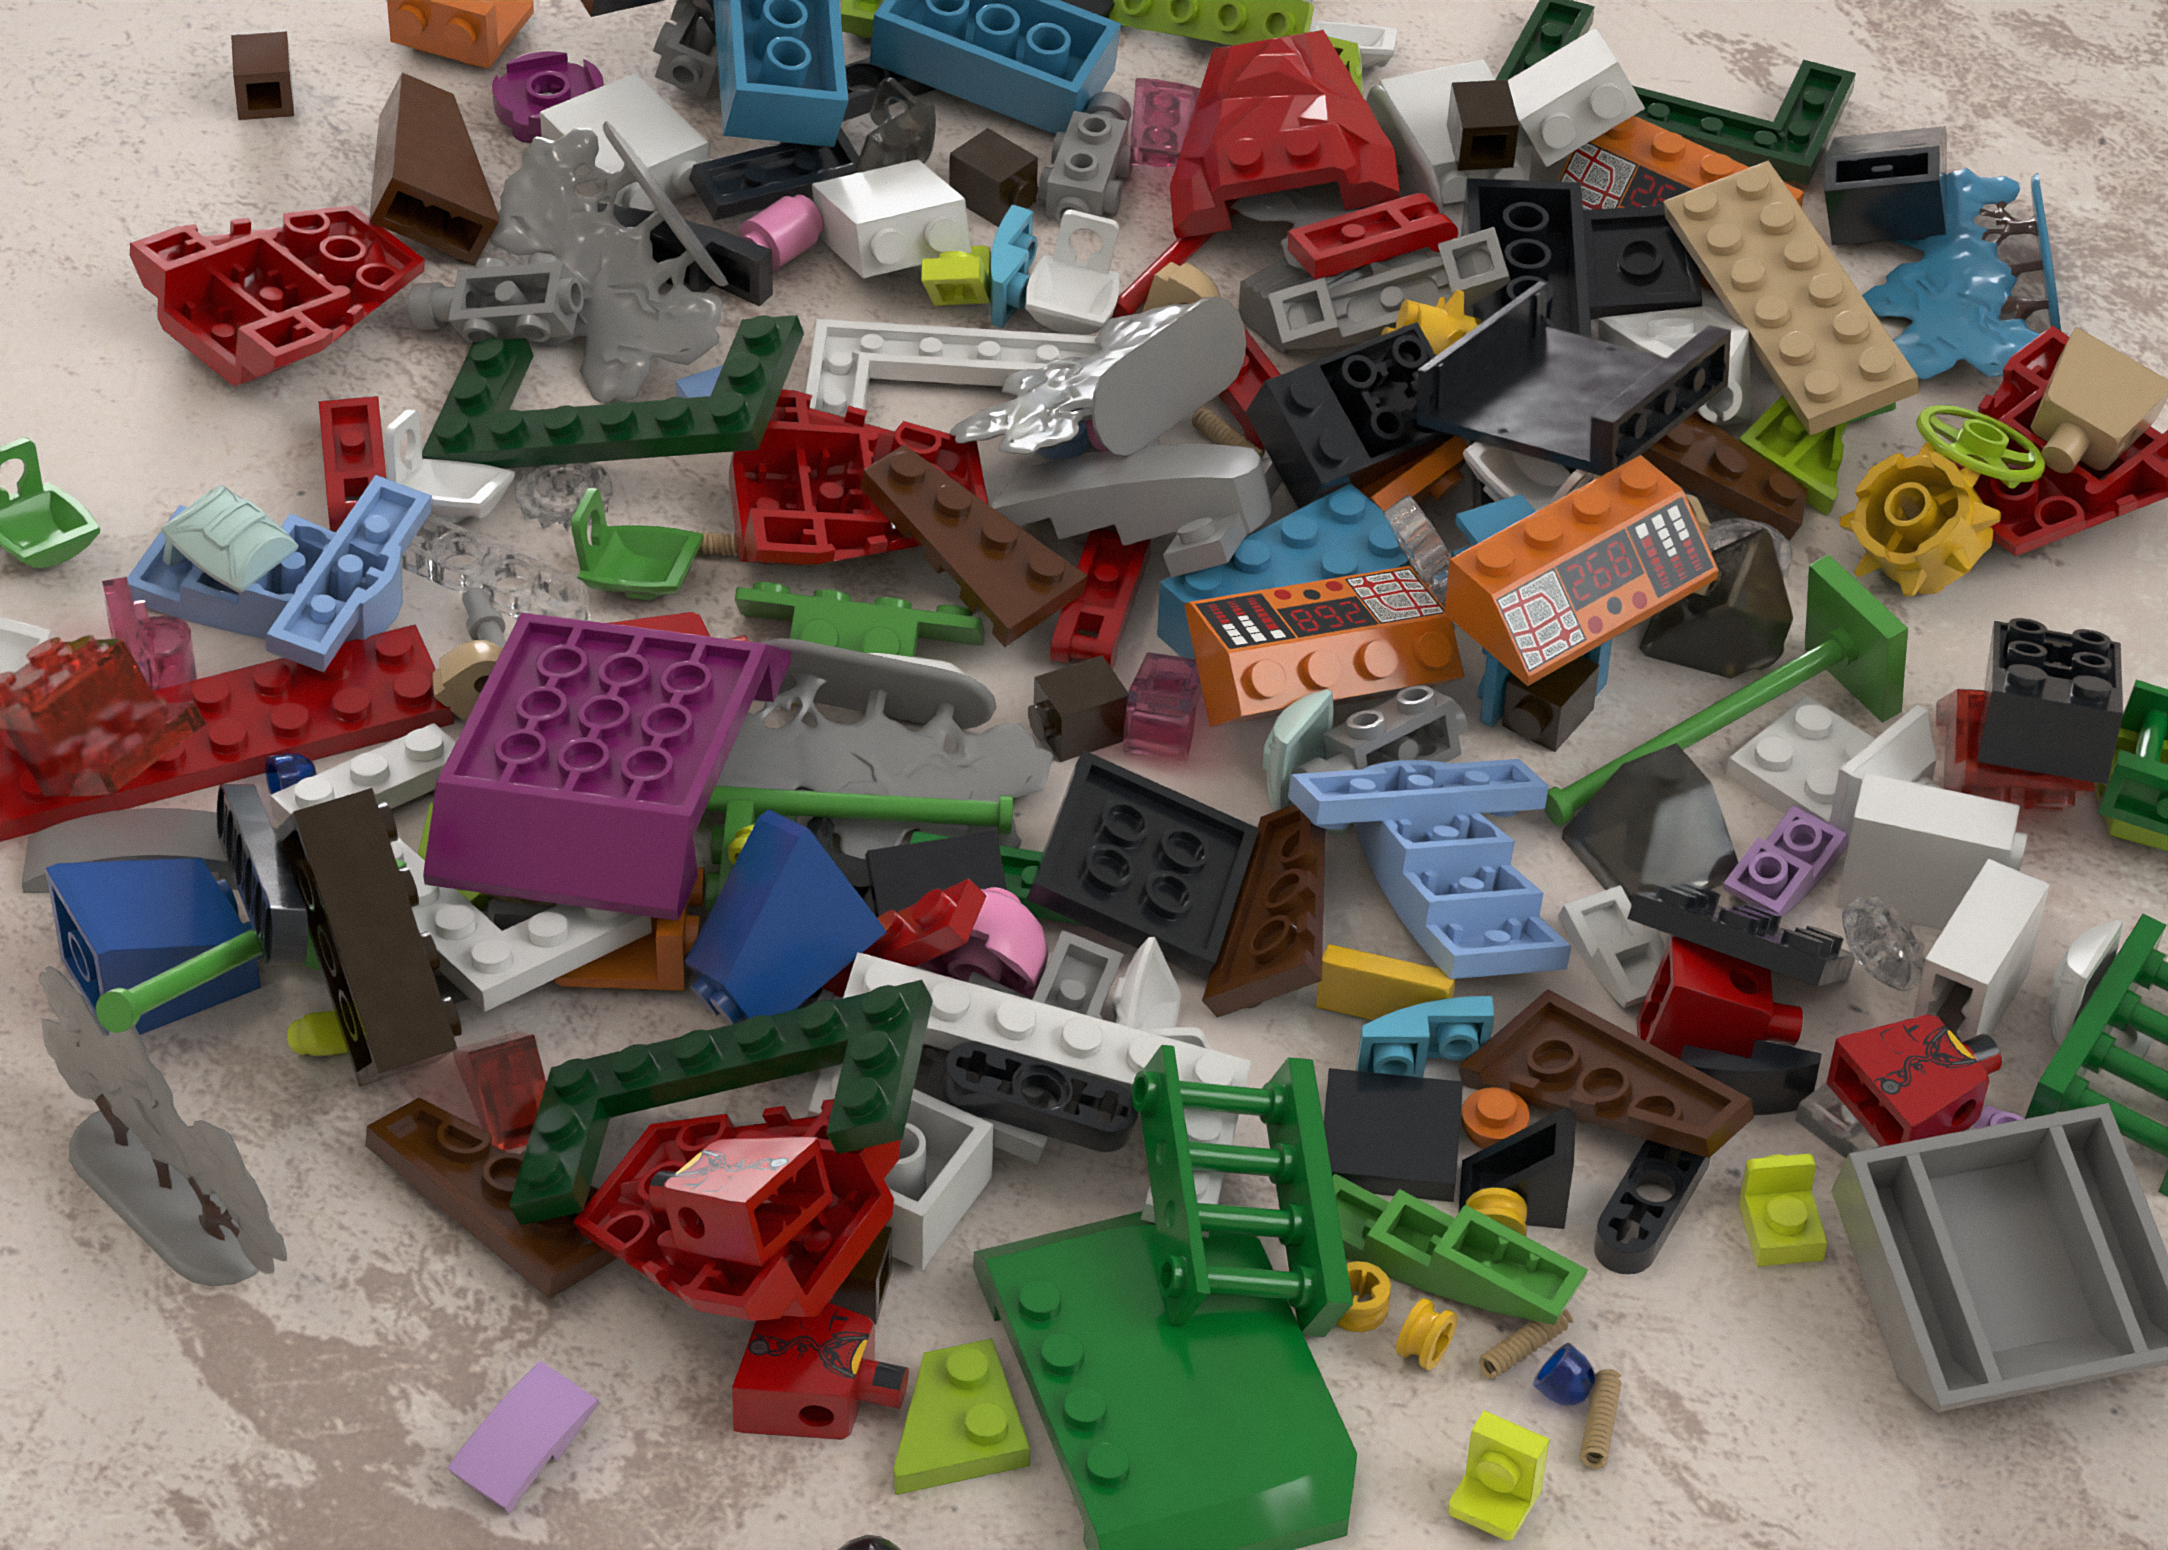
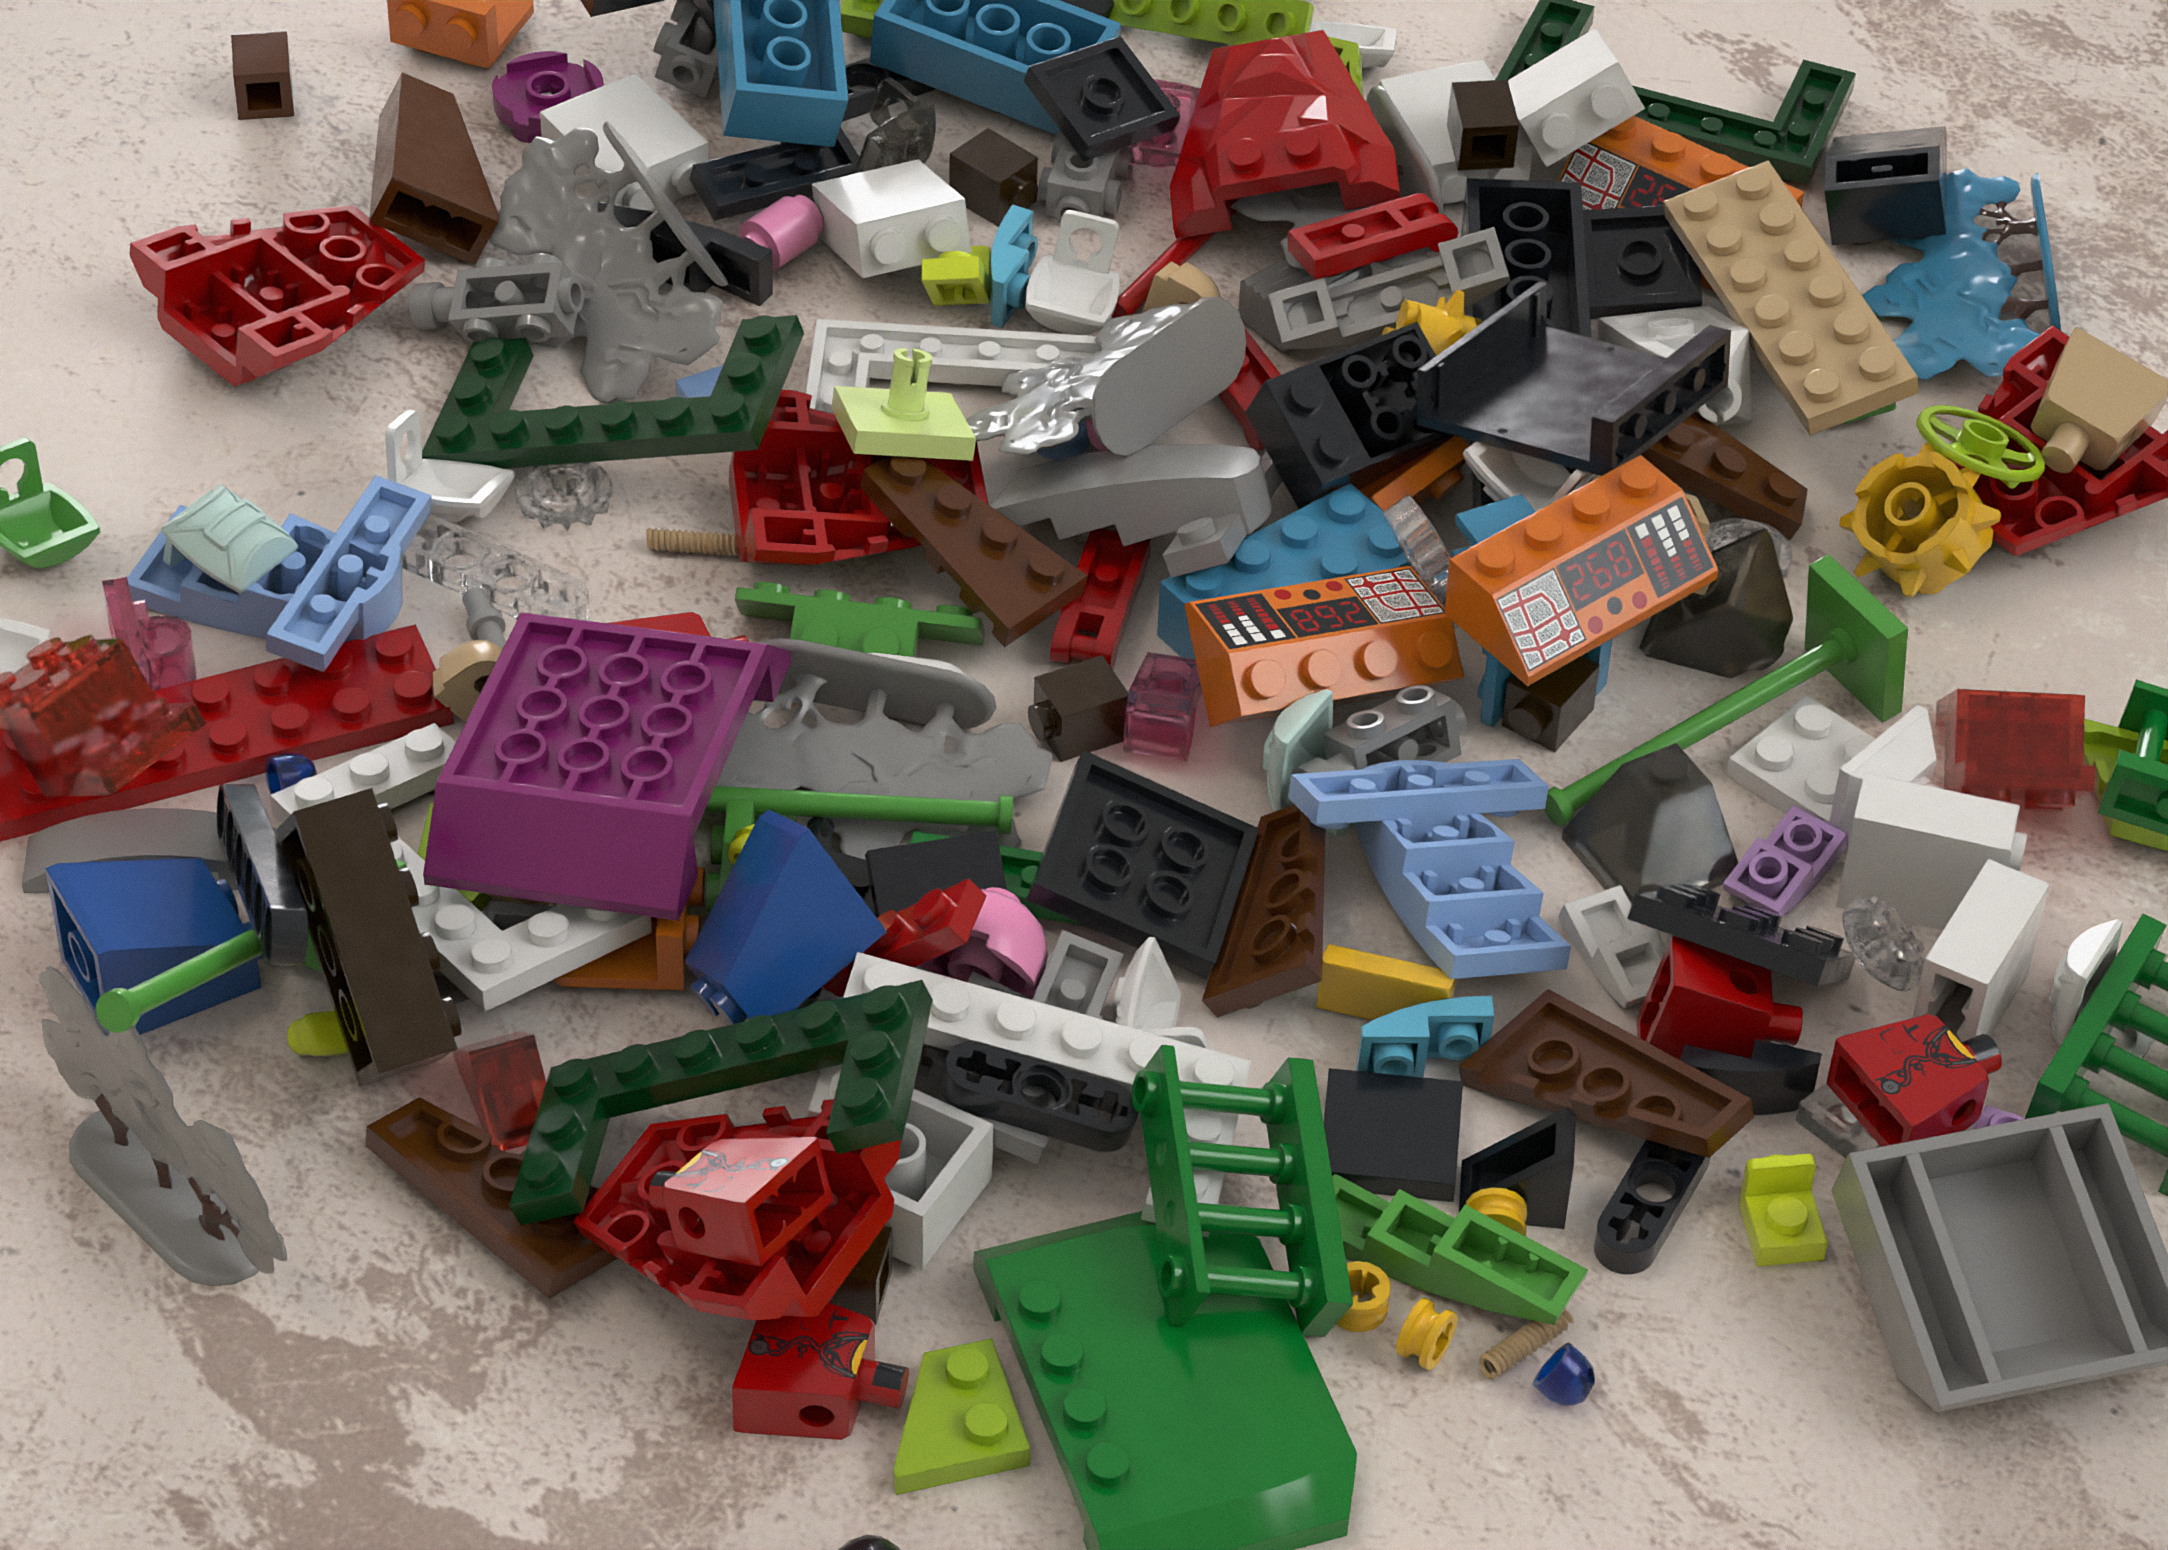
red plate [318,396,387,532] -> none
lavender slope [447,1361,600,1514] -> none
bright green piece [571,488,704,600] -> none
tan piece [1192,406,1263,459] -> none
neon yellow bracket [1448,1410,1550,1541] -> none
orange plate [1461,1087,1530,1149] -> none
tan piece [1579,1369,1622,1469] -> none
lime wing [1738,395,1847,516] -> none
black slope [1977,618,2123,785] -> none
none -> yellowish green tile [831,348,976,461]
none -> black tile [1024,36,1180,162]

